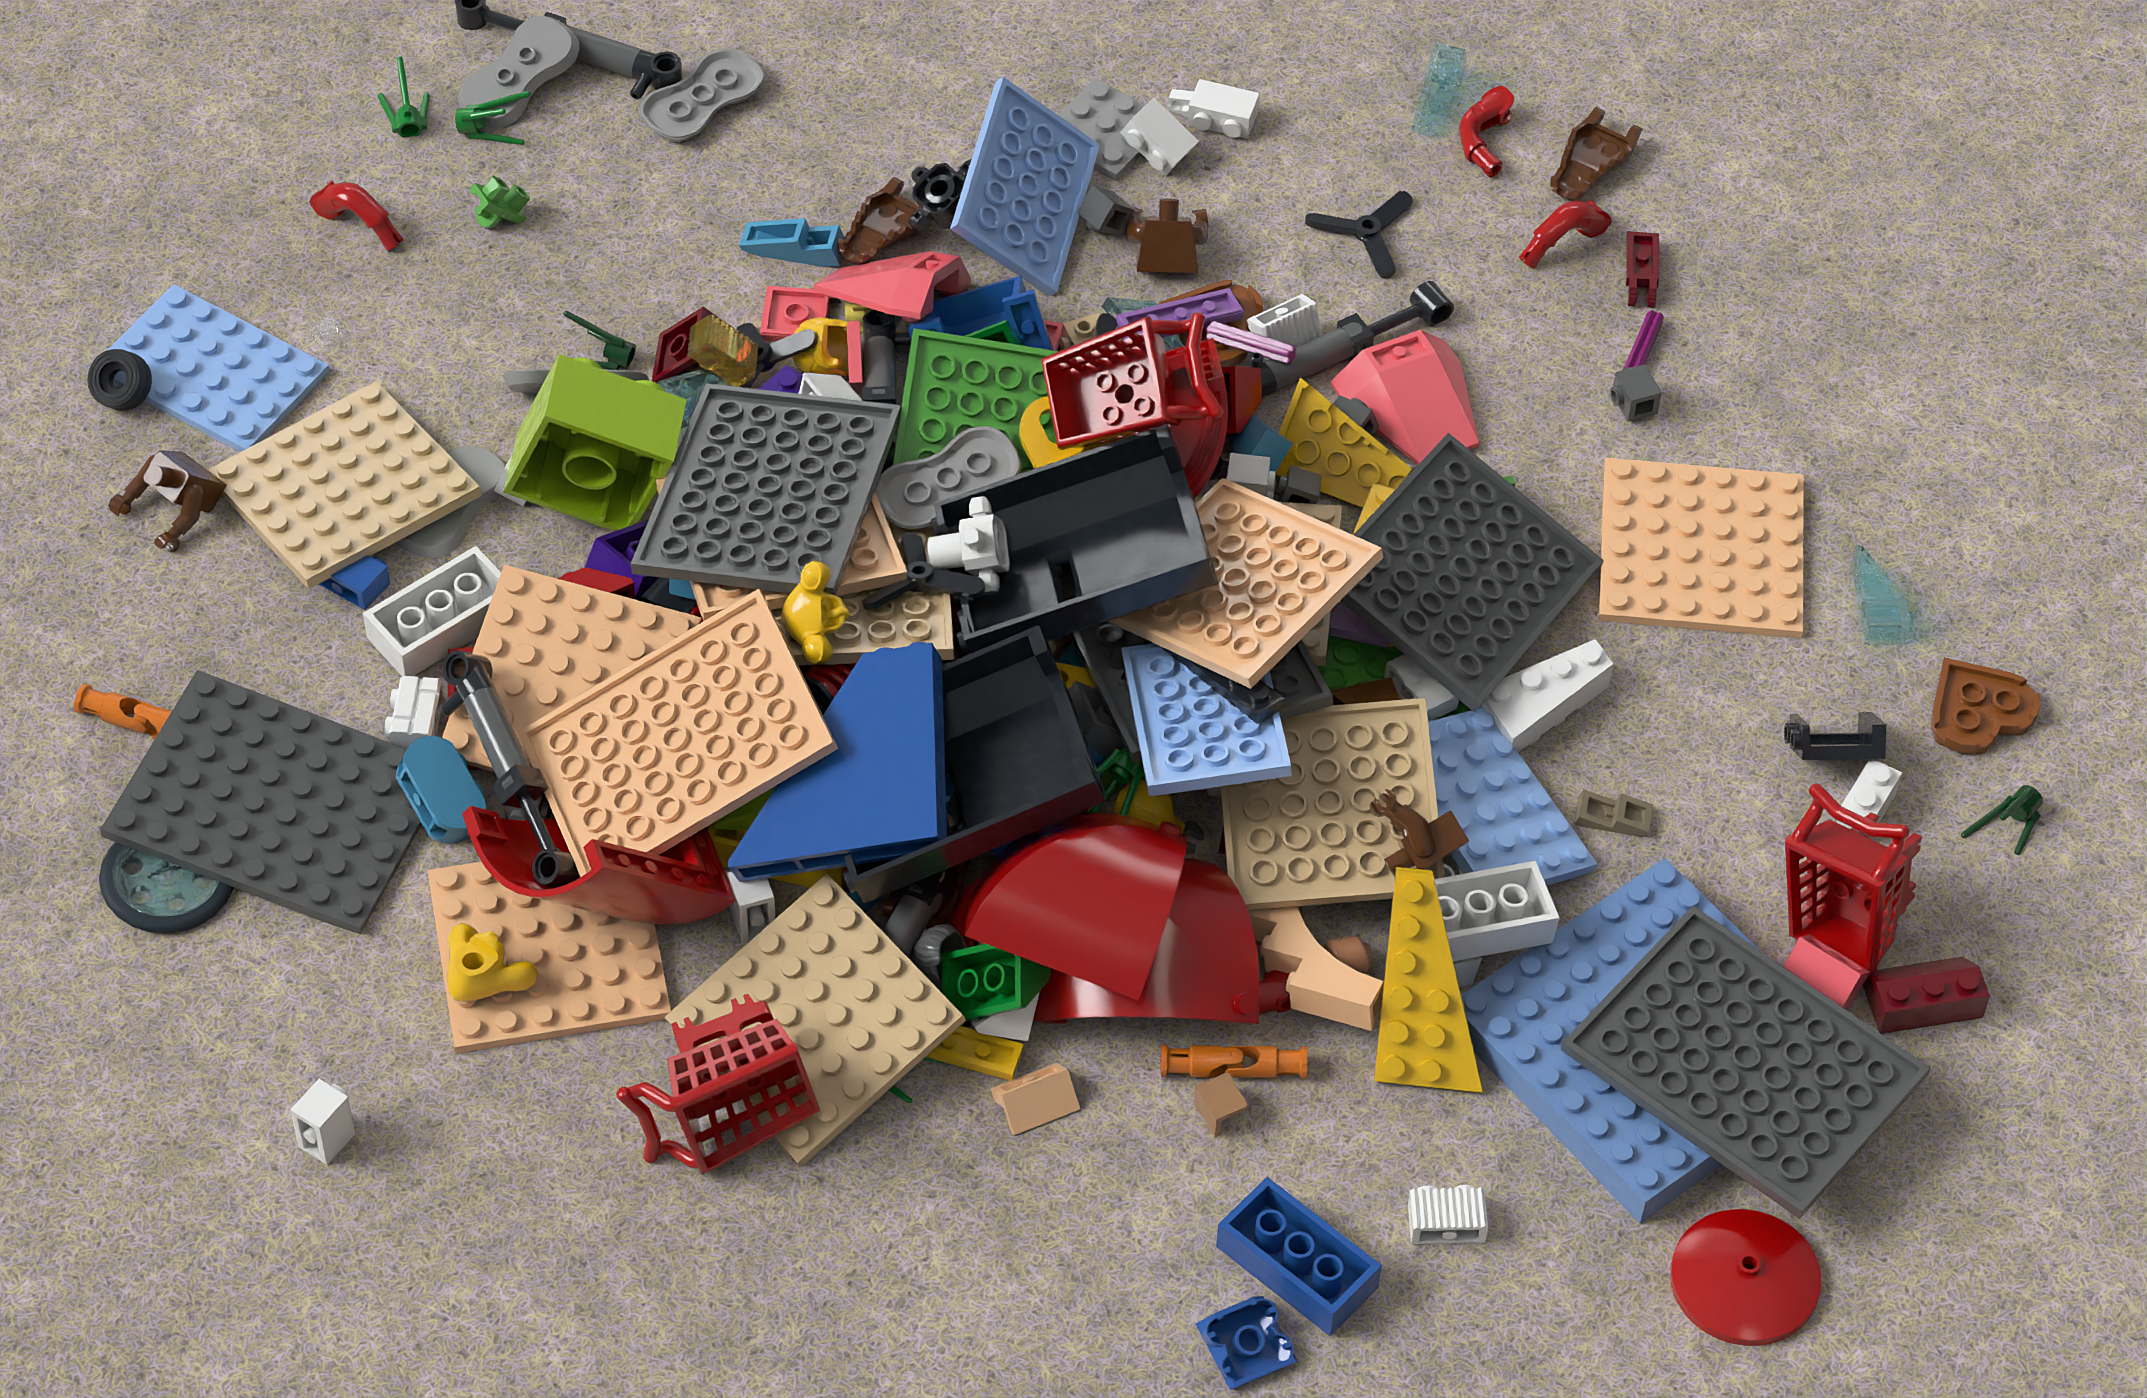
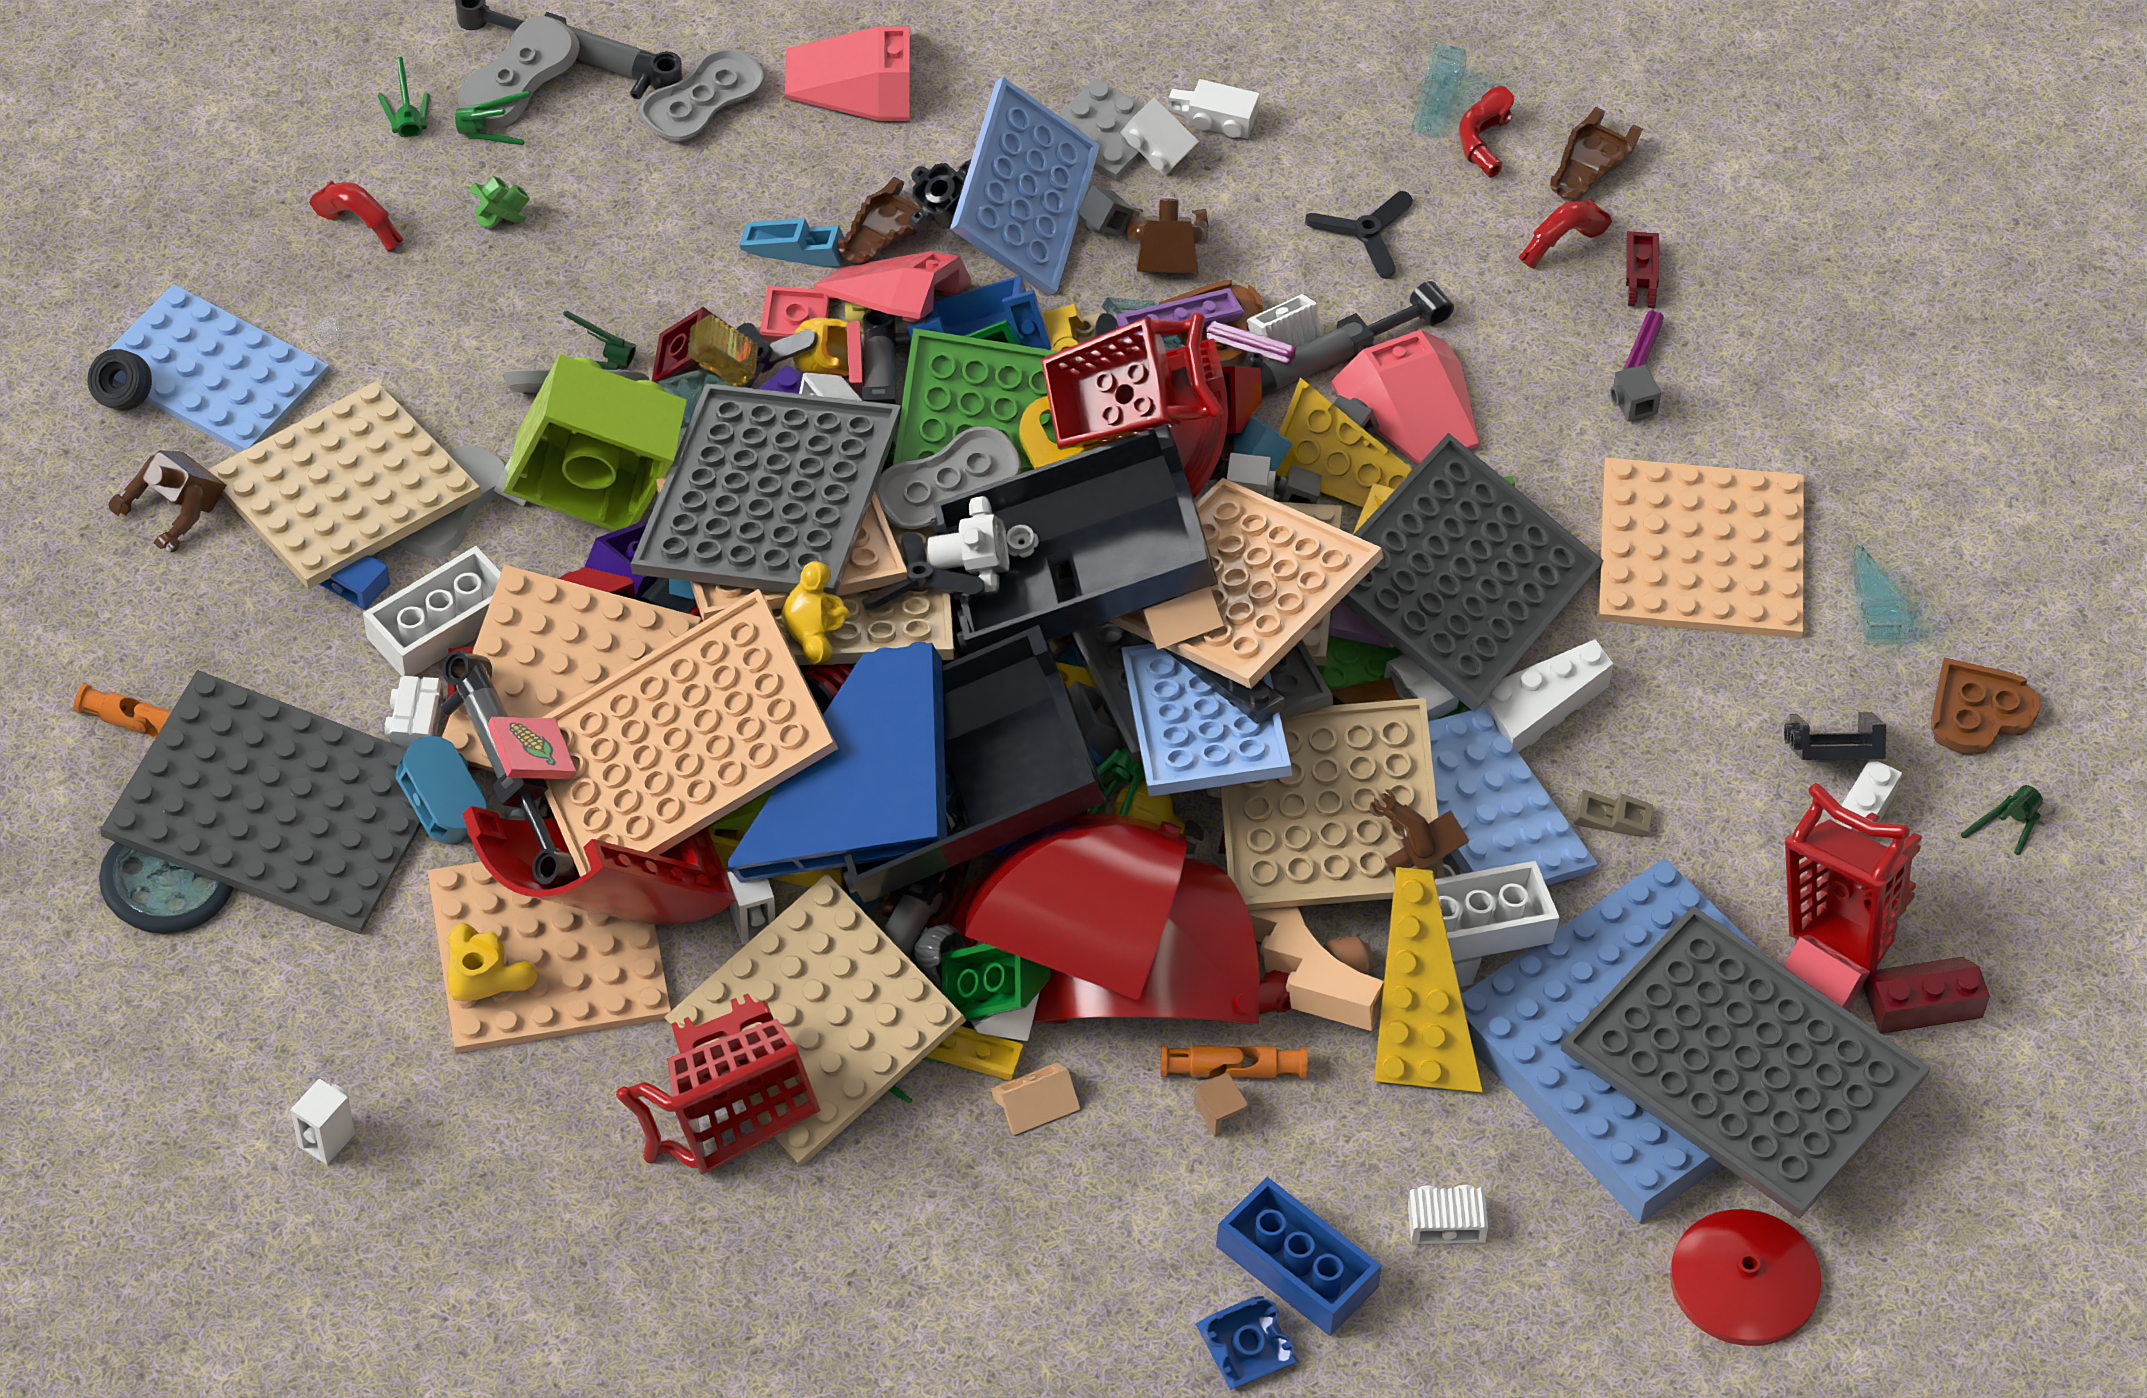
none -> coral tile [487,717,576,779]
none -> coral wedge [785,26,910,121]
none -> white plate [1006,525,1039,558]
none -> yellow leg [1043,304,1084,351]
none -> light nougat panel [1141,586,1224,650]

